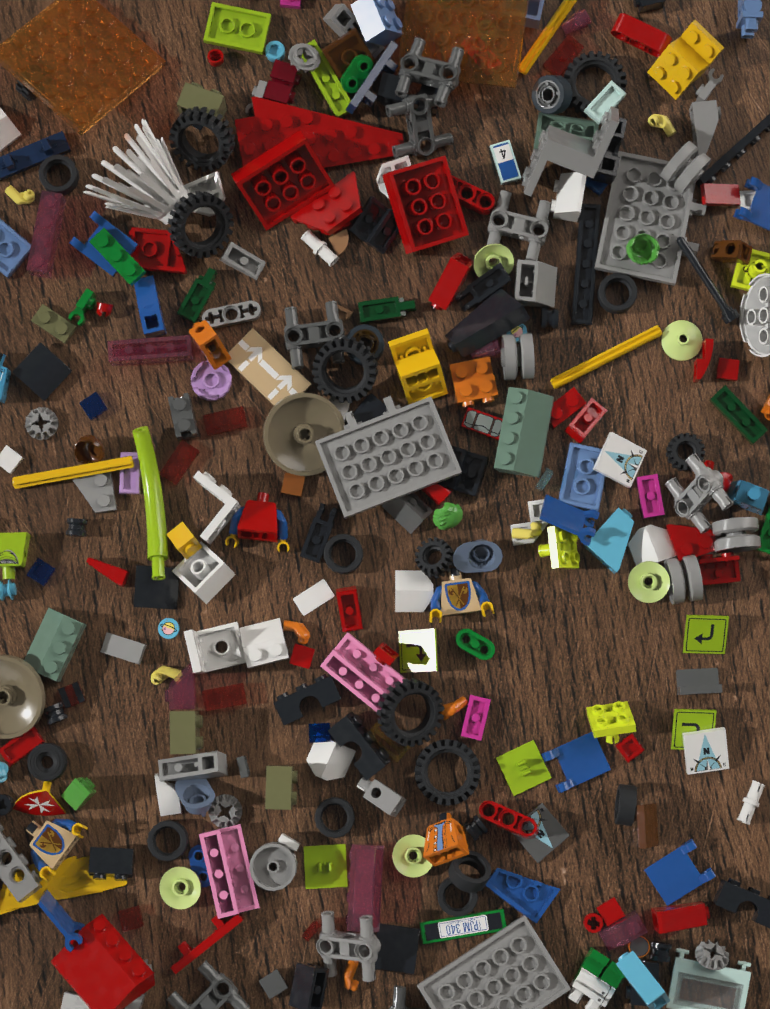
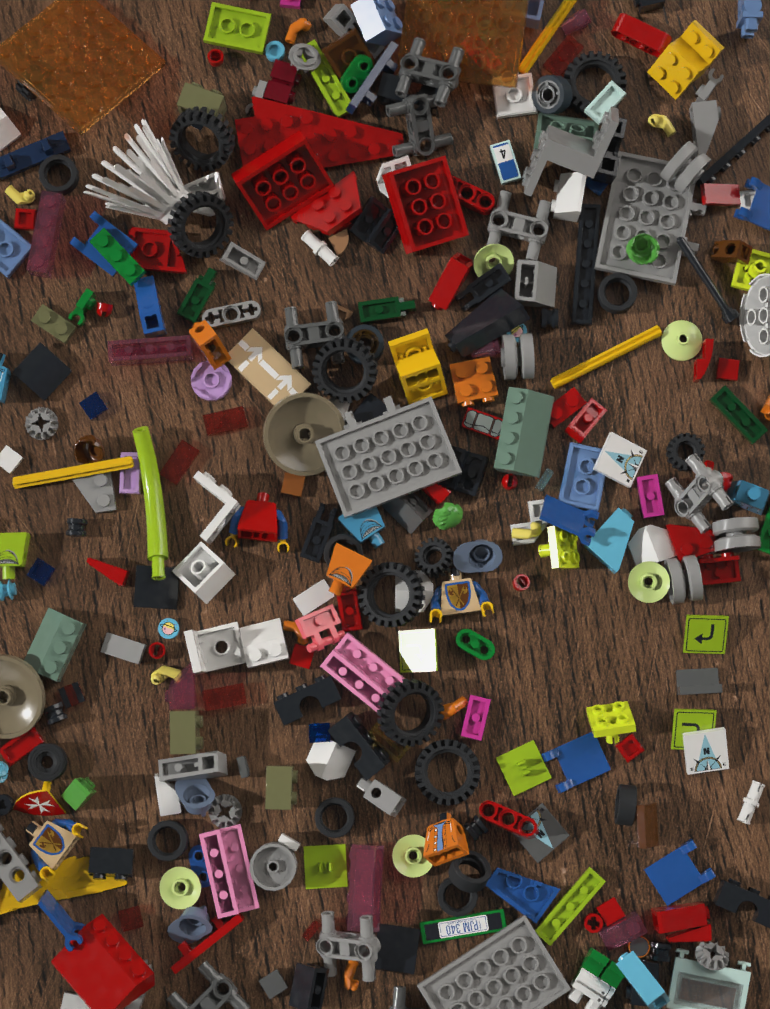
yellow brick [166,522,202,560] -> none
dark grey brick [168,393,199,441] -> none
red plate [373,642,399,666] -> none
none -> red tile [14,208,37,231]
none -> red hinge [148,642,166,659]
none -> sand blue piece [167,905,213,943]
none -> orange arm [285,18,311,44]
none -> coral plate [295,604,346,653]
none -> orange torso [326,543,372,597]
none -> dark azure torso [338,507,385,549]
none -> black tyre [358,562,425,627]
none -> white tile [491,73,537,119]
none -> red hinge [501,473,518,490]
none -> red hinge [512,574,530,591]
none -> lime plate [535,867,606,946]
none -> red slope [666,922,712,942]

